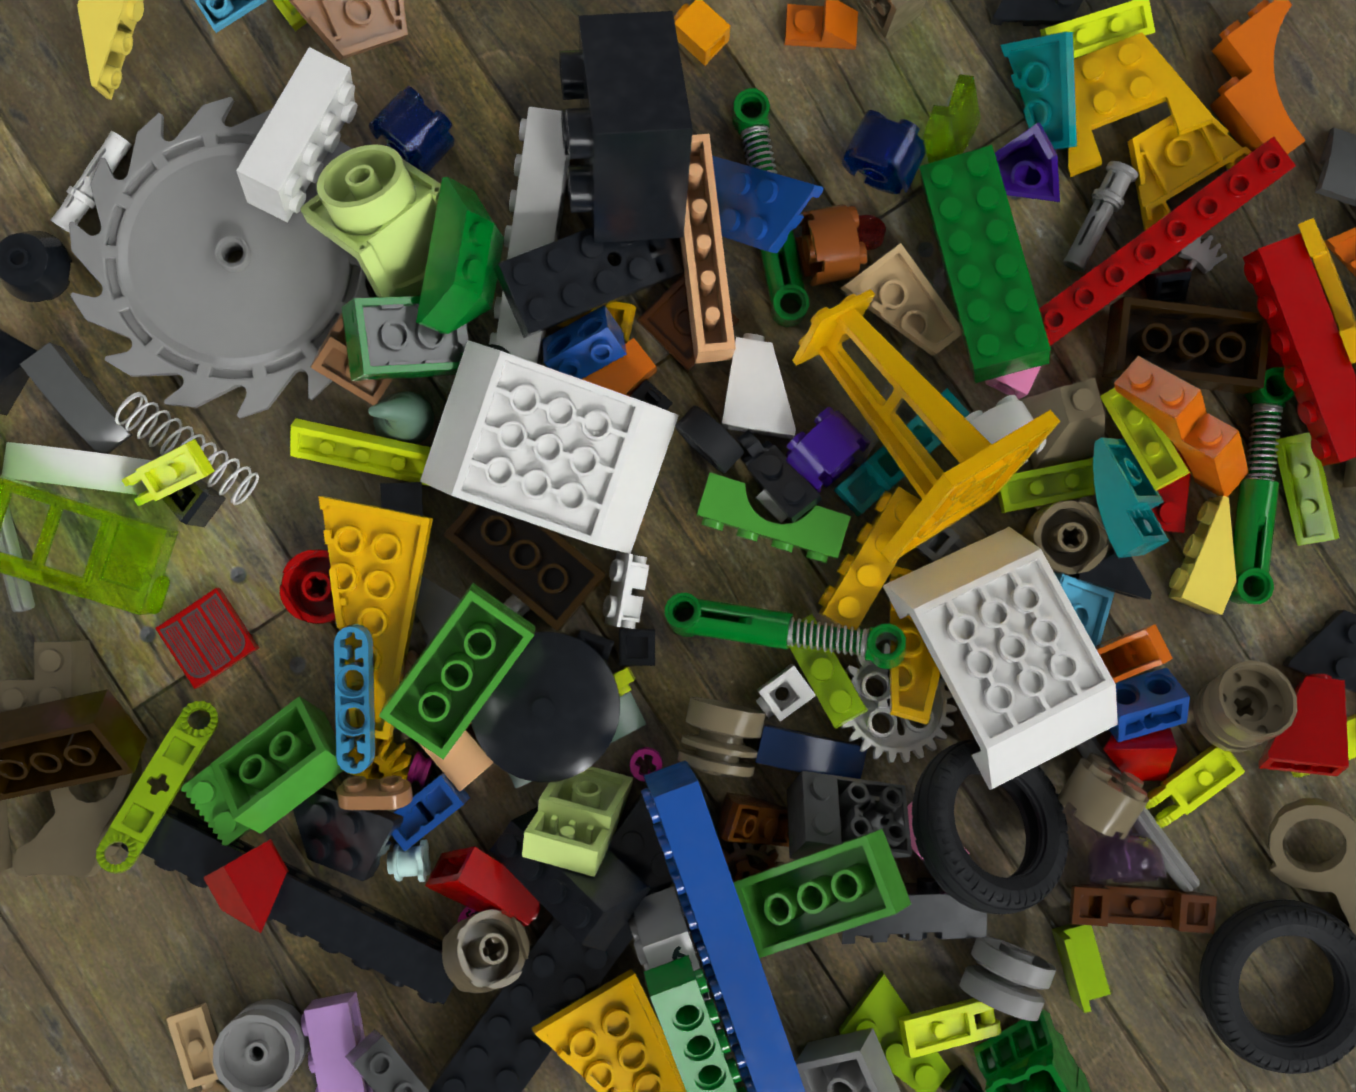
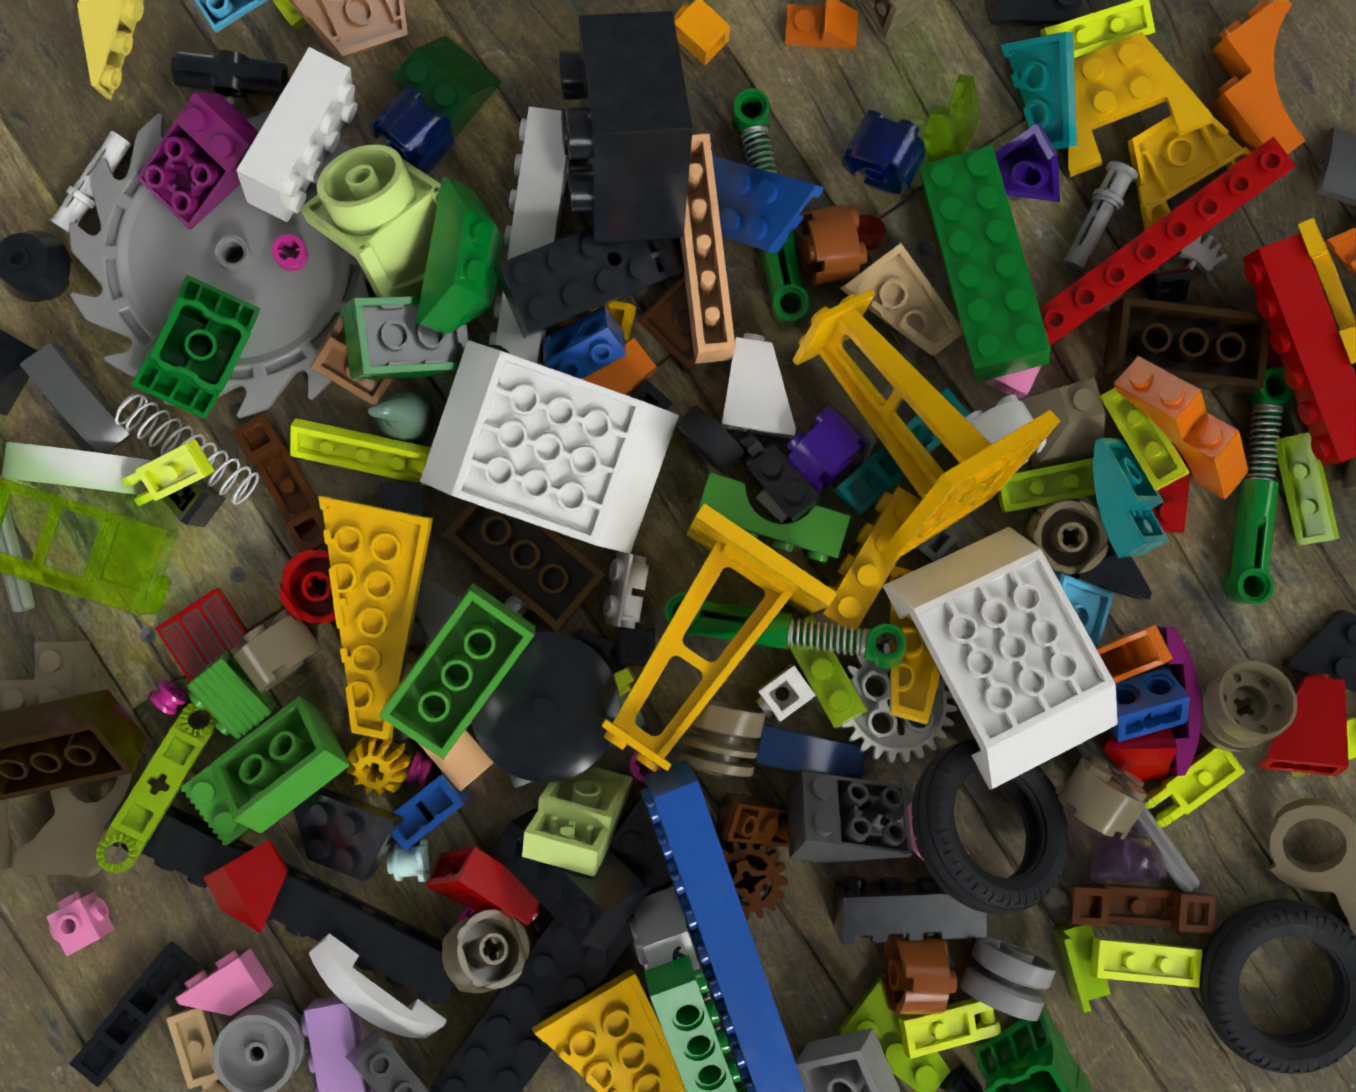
dark azure beam [334,624,375,774] -> none
medium nougat plate [336,775,413,810] -> none
bright green brick [733,829,911,958] -> none
light yellow slope [1168,496,1237,615] -> none
none -> bright pink brick [46,891,115,956]
none -> black slope [69,941,200,1087]
none -> green slope [131,275,260,419]
none -> magenta slope [136,92,259,229]
none -> dark pink bush [148,680,187,716]
none -> black piece [171,50,290,98]
none -> bright pink slope [176,948,273,1016]
none -> bright green brick [186,651,276,741]
none -> dark tan brick [231,609,323,693]
none -> reddish brown slope [232,413,325,553]
none -> dark pink bush [272,234,309,271]
none -> white slope [309,933,447,1039]
none -> dark green slope [392,36,501,137]
none -> yellow piece [602,503,837,772]
none -> dark orange brick [881,936,957,1015]
none -> neon yellow plate [1090,937,1203,988]
none -> magenta slope [1157,626,1202,776]

